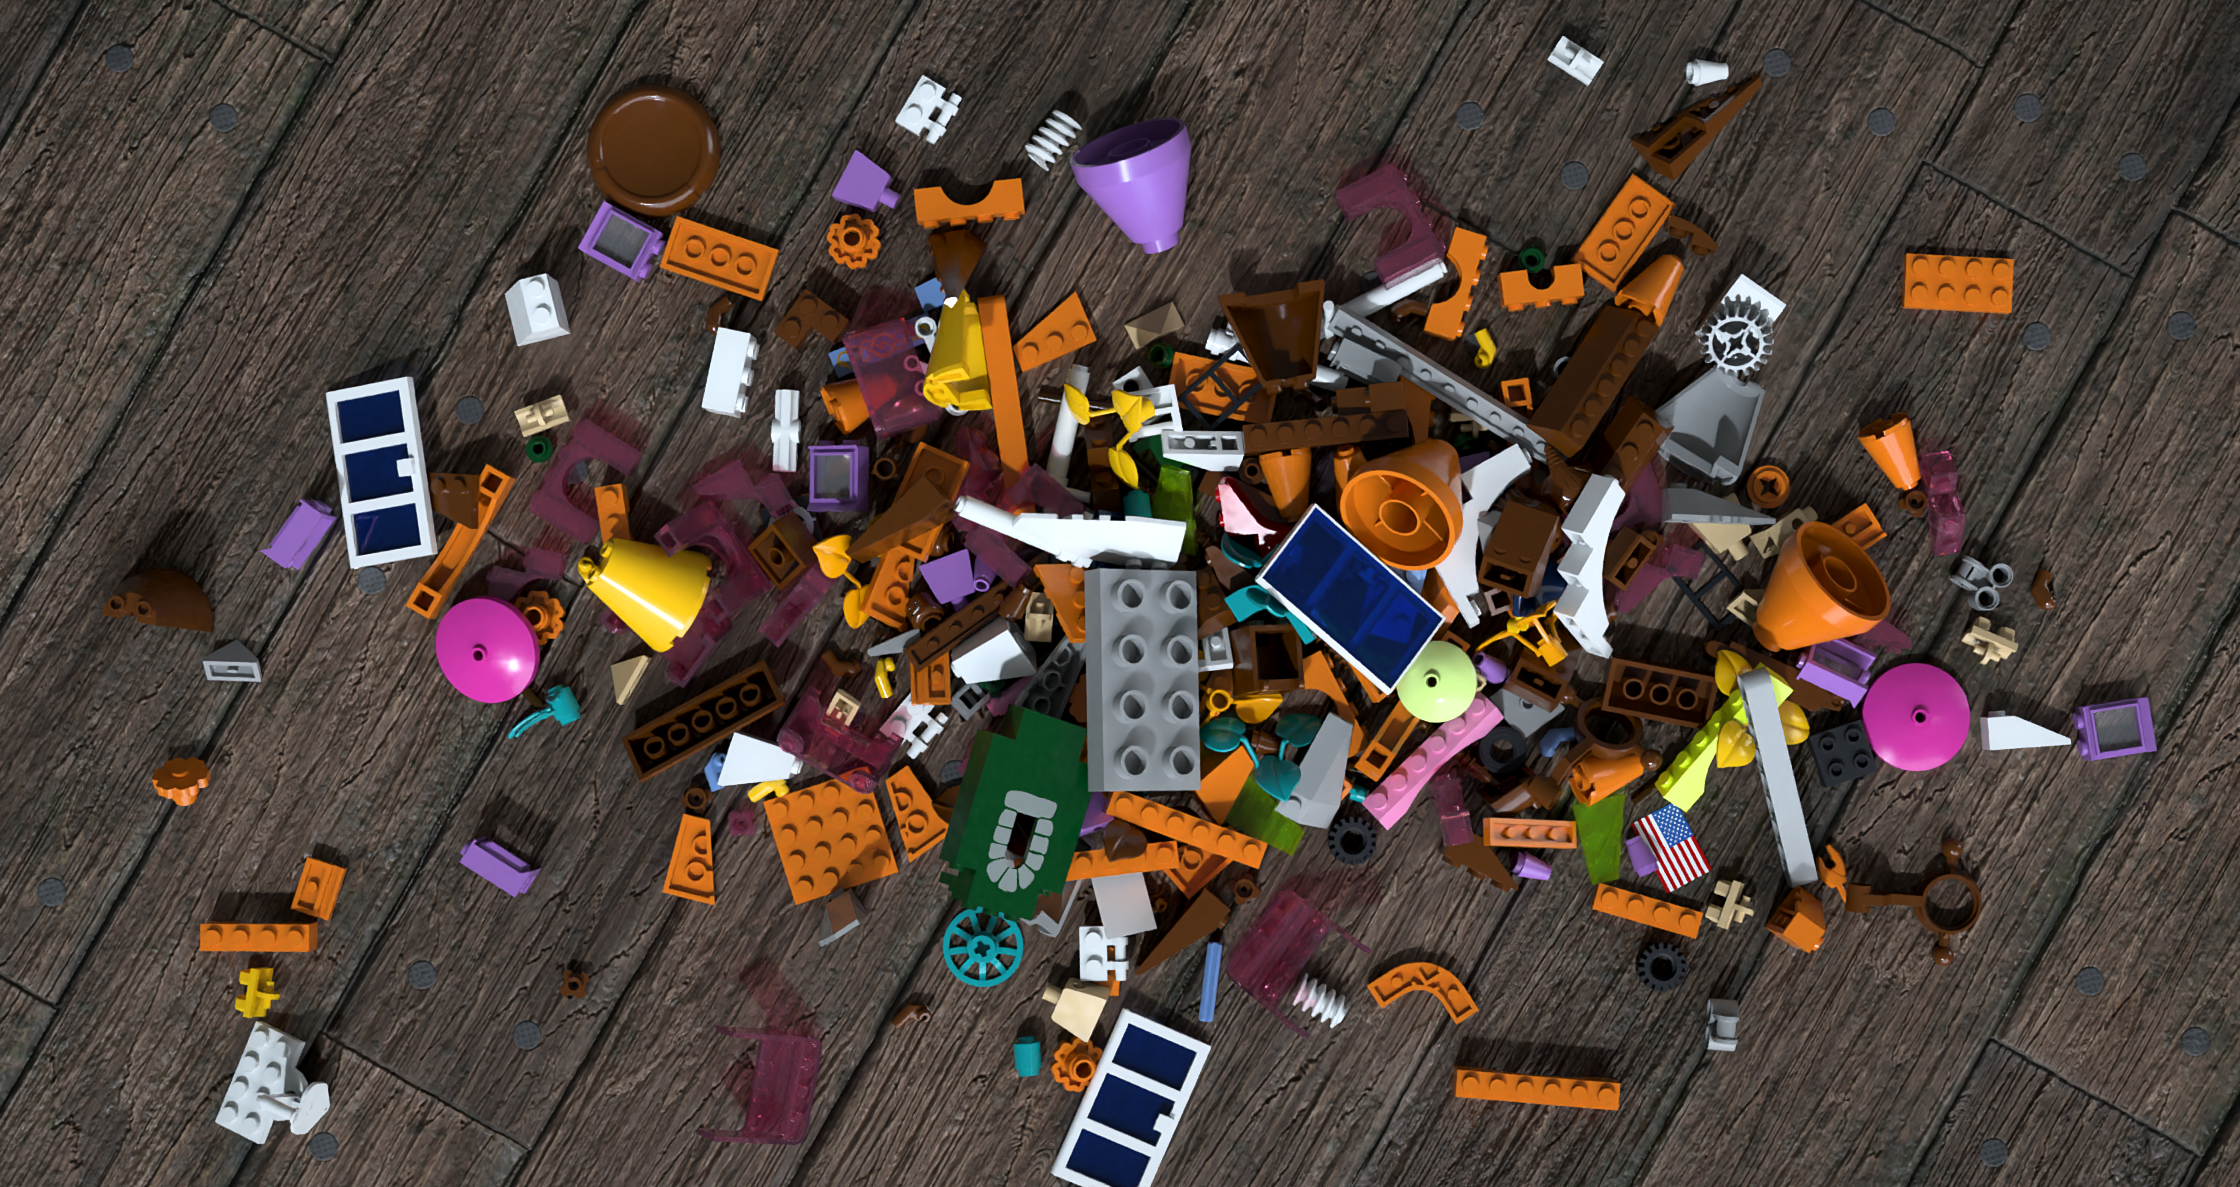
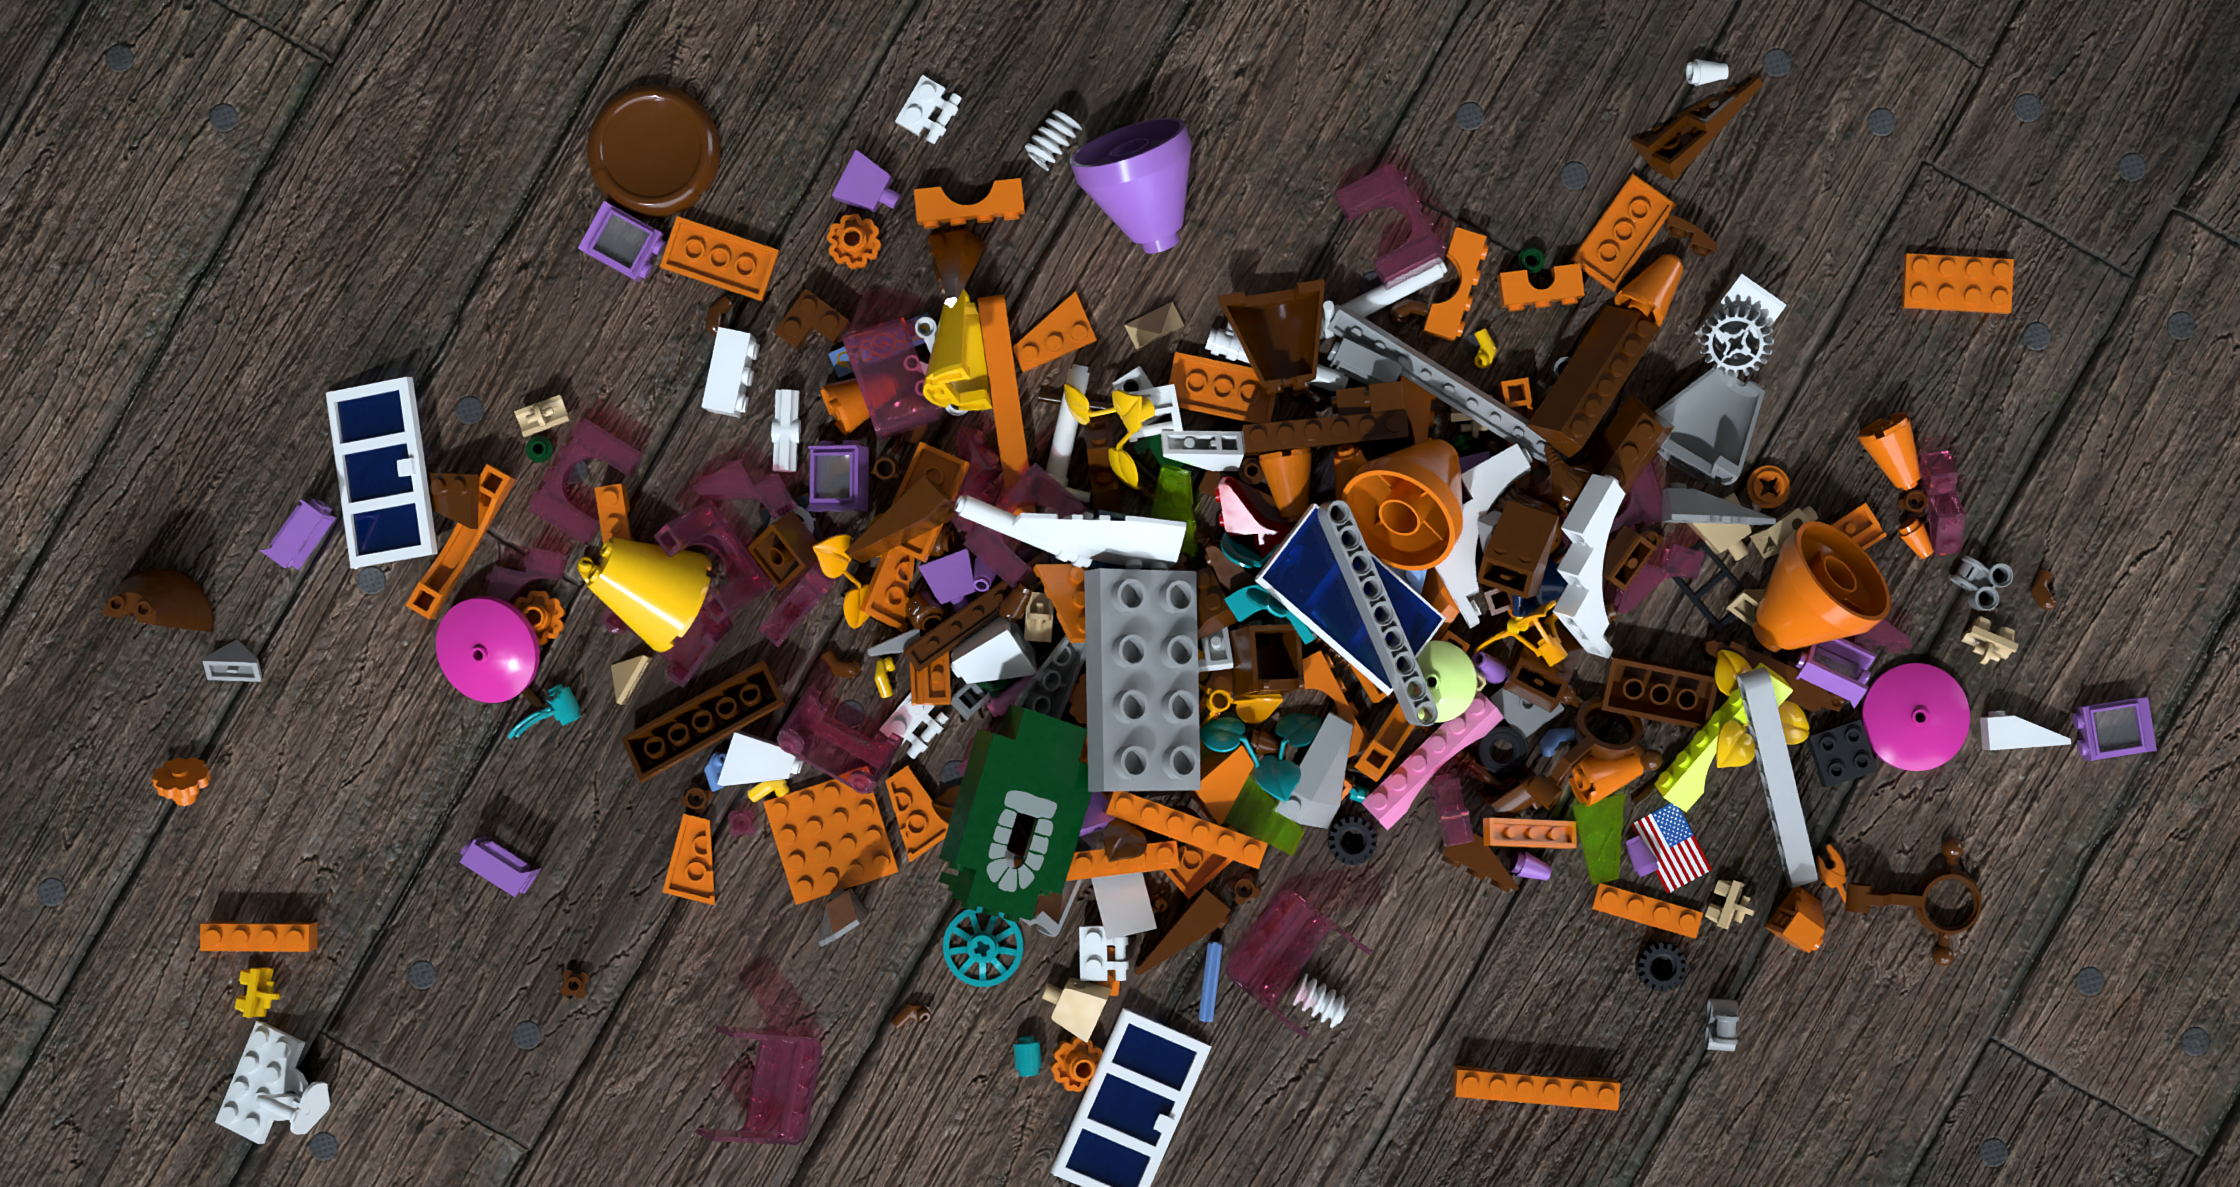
orange plate [290,857,347,921] -> none
white slope [505,273,571,346] -> none
tan slope [819,688,862,738] -> none
medium blue slope [915,278,946,313] -> none
teal brick [1123,490,1152,518] -> none
dark green plate [1148,342,1174,369] -> none
black window [1177,343,1262,431] -> none
orange plate [1366,961,1479,1025] -> none
white hips [1547,36,1603,86] -> none
none -> light grey beam [1317,500,1438,726]
none -> orange cone [1898,517,1934,559]

